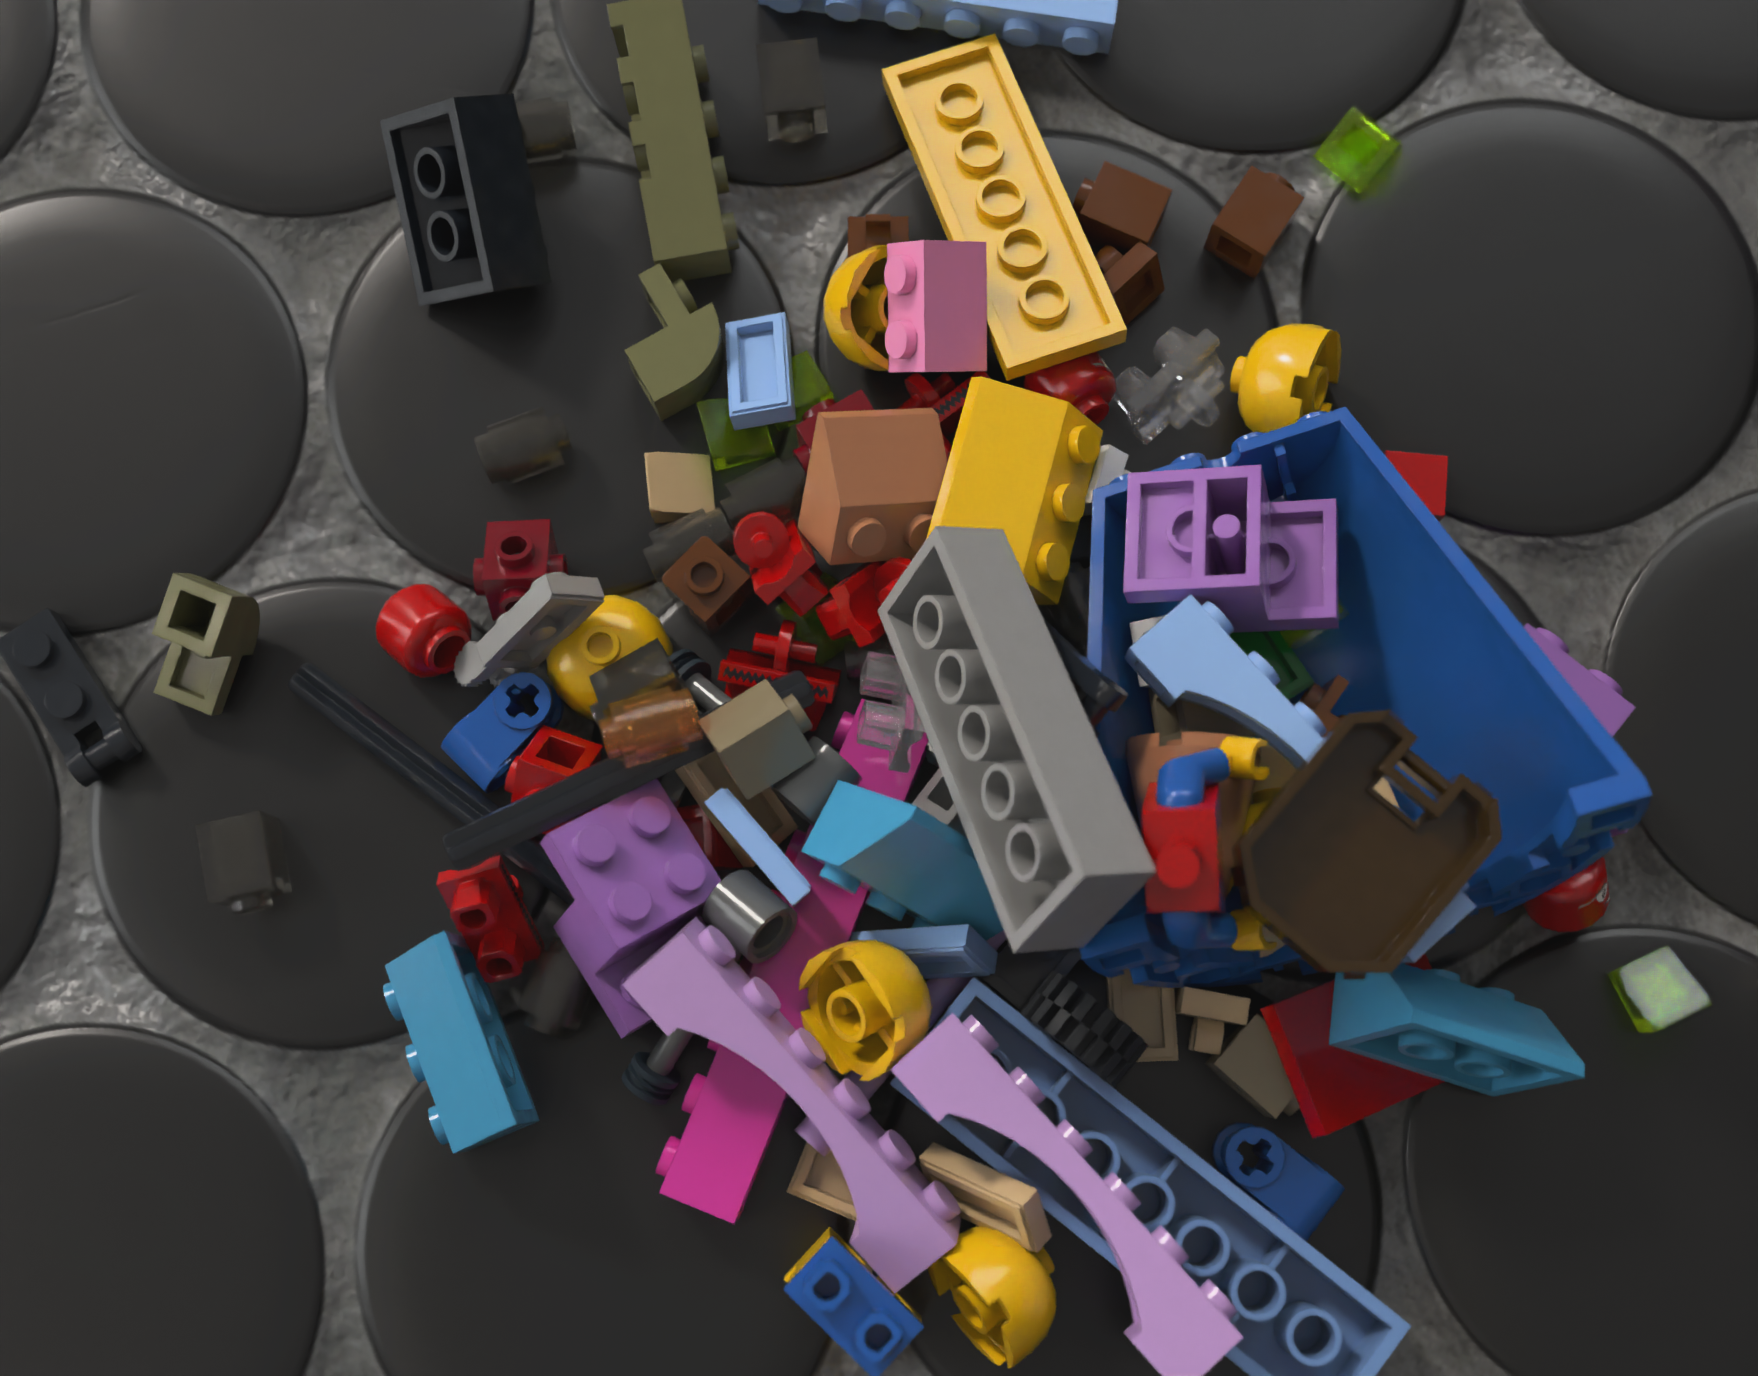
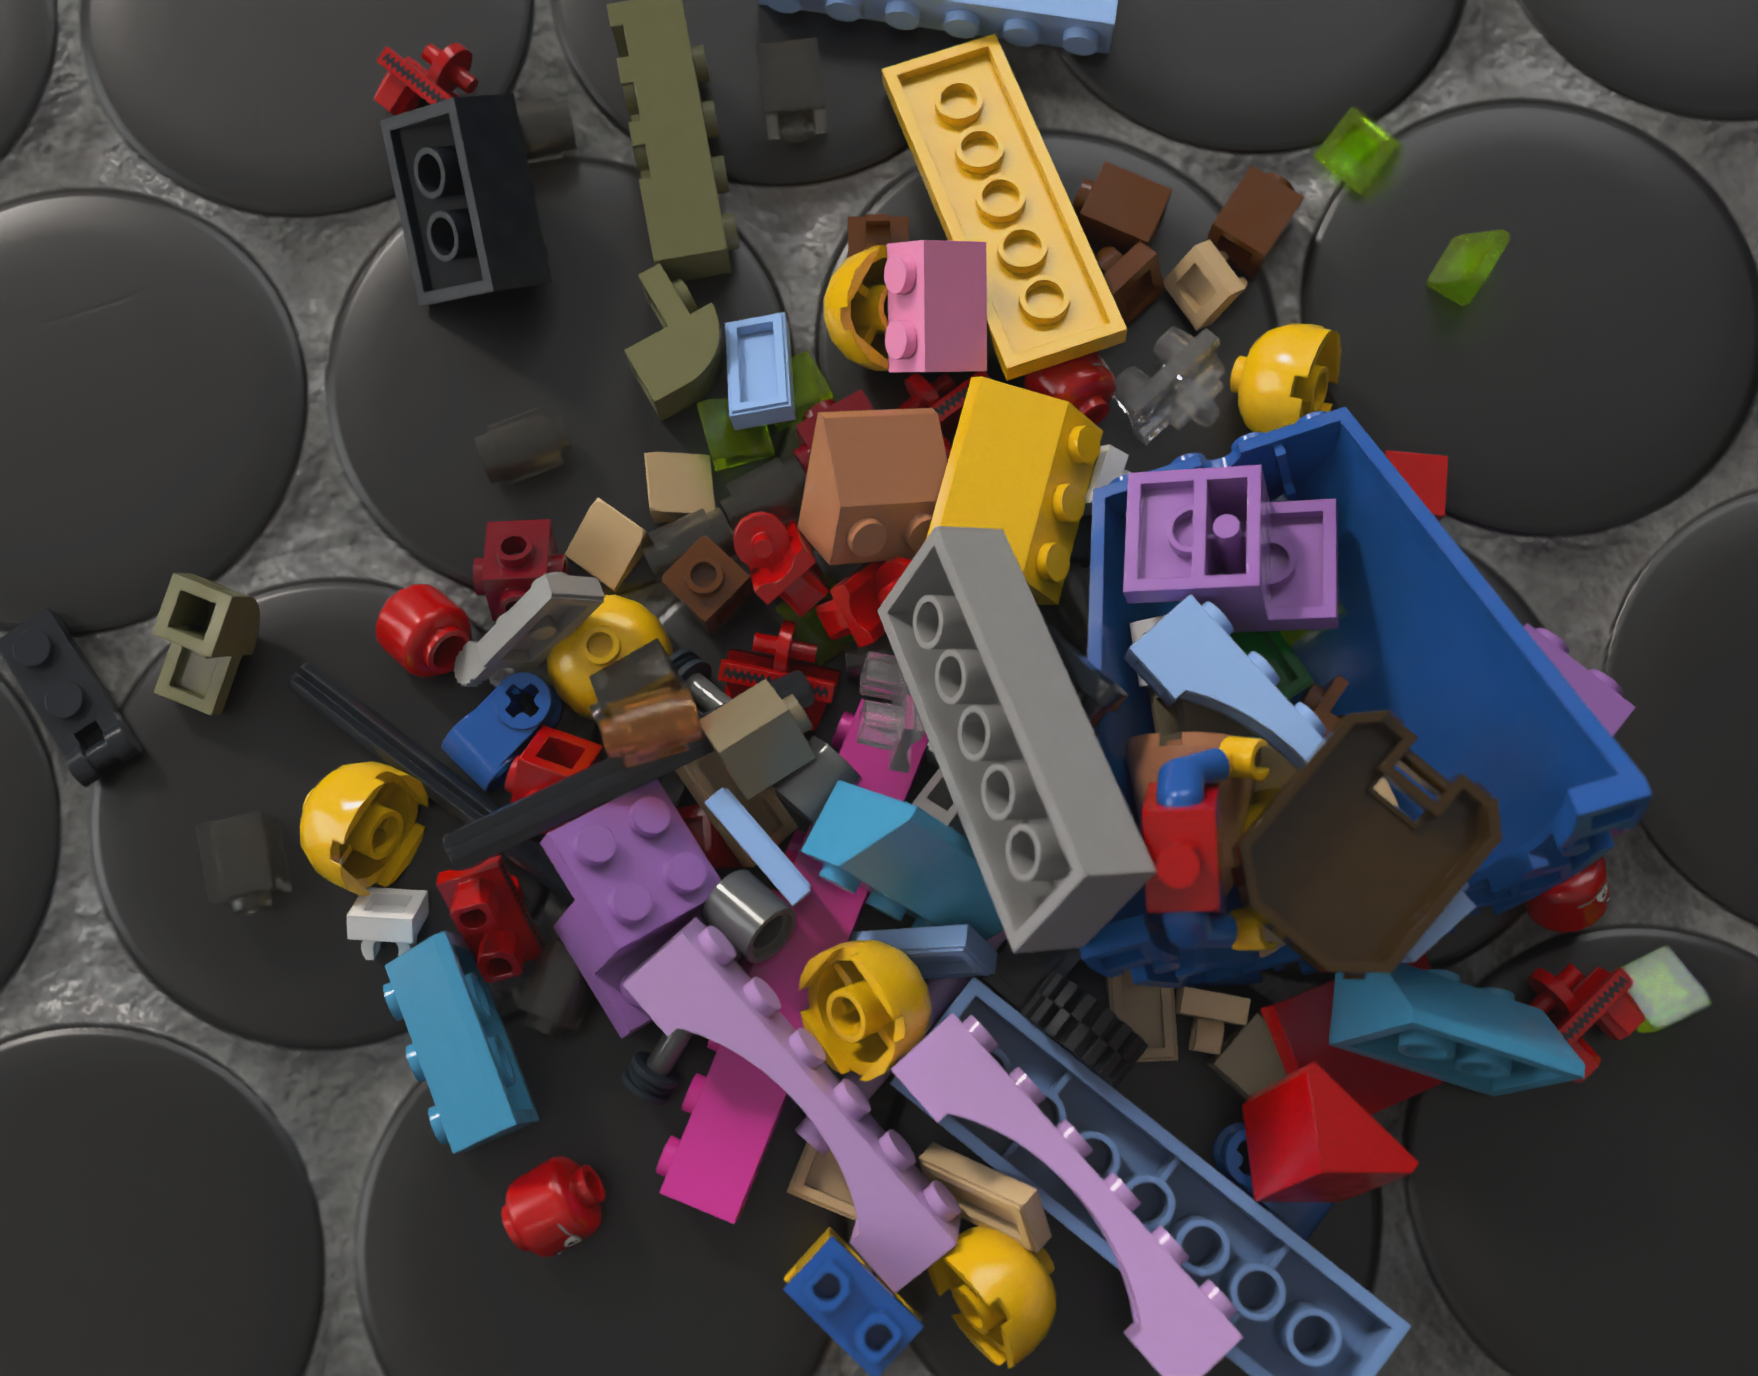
none -> yellow cylinder [300,761,428,896]
none -> white tile [346,887,429,960]
none -> red hips [374,43,479,116]
none -> red head [501,1156,606,1257]
none -> tan slope [565,498,652,592]
none -> tan tile [1163,240,1248,331]
none -> red slope [1242,1061,1419,1202]
none -> clear neon green slope [1427,229,1511,306]
none -> red hips [1527,963,1646,1083]

